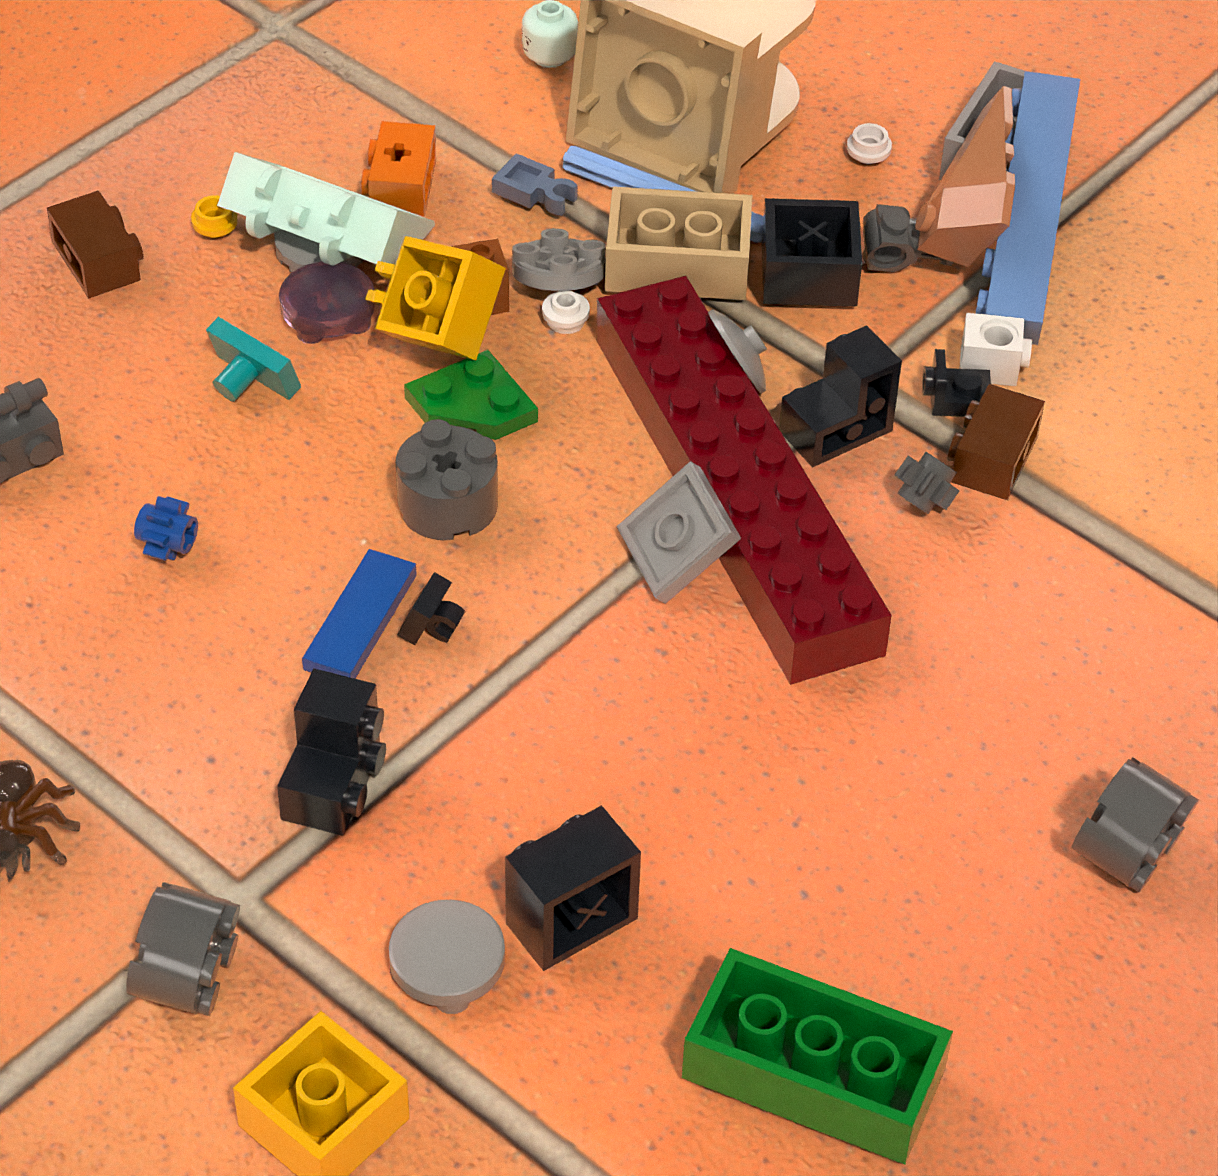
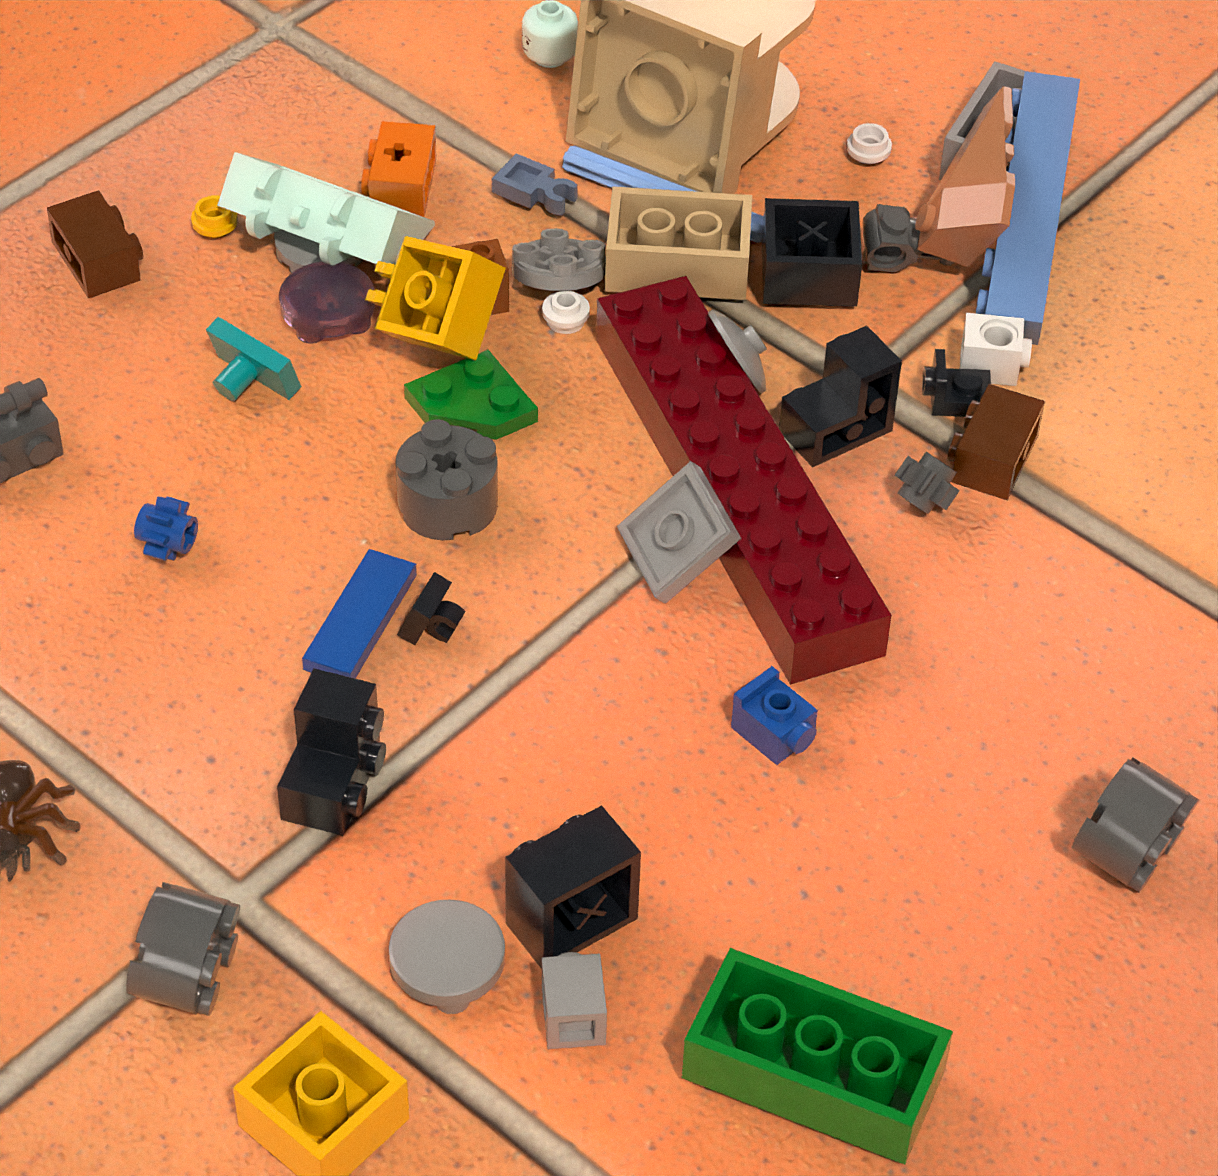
none -> light grey brick [542,952,607,1049]
none -> blue brick [731,666,818,765]

